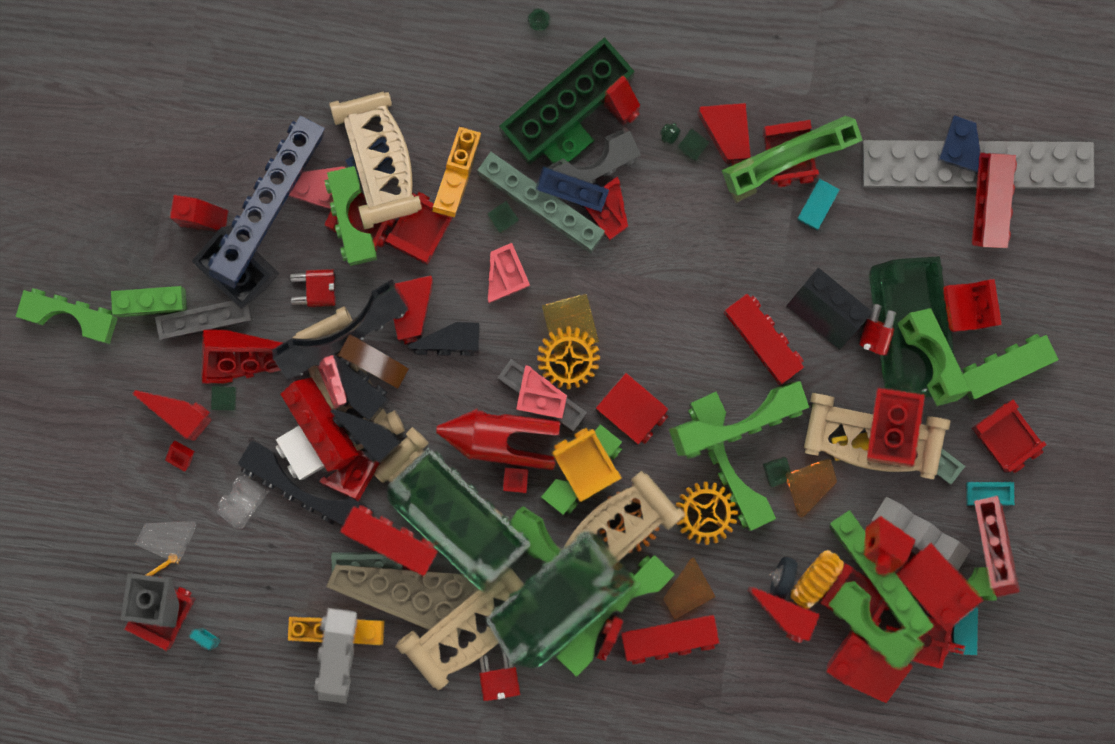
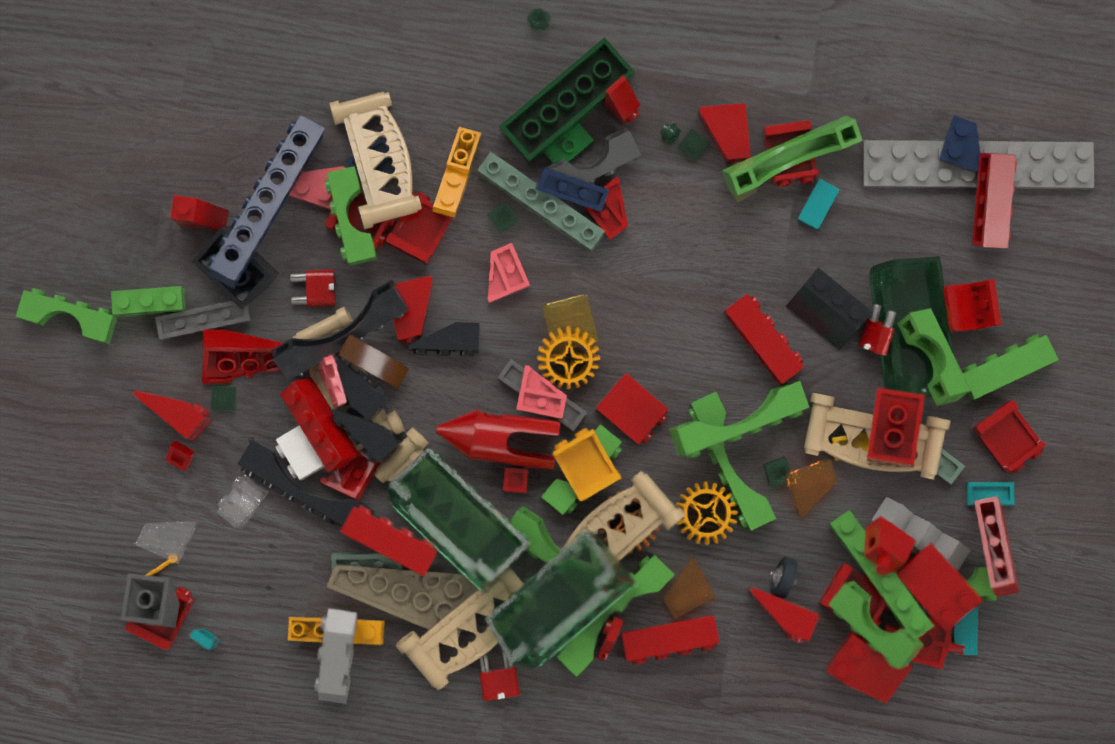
light orange gear [790,550,844,609] -> none

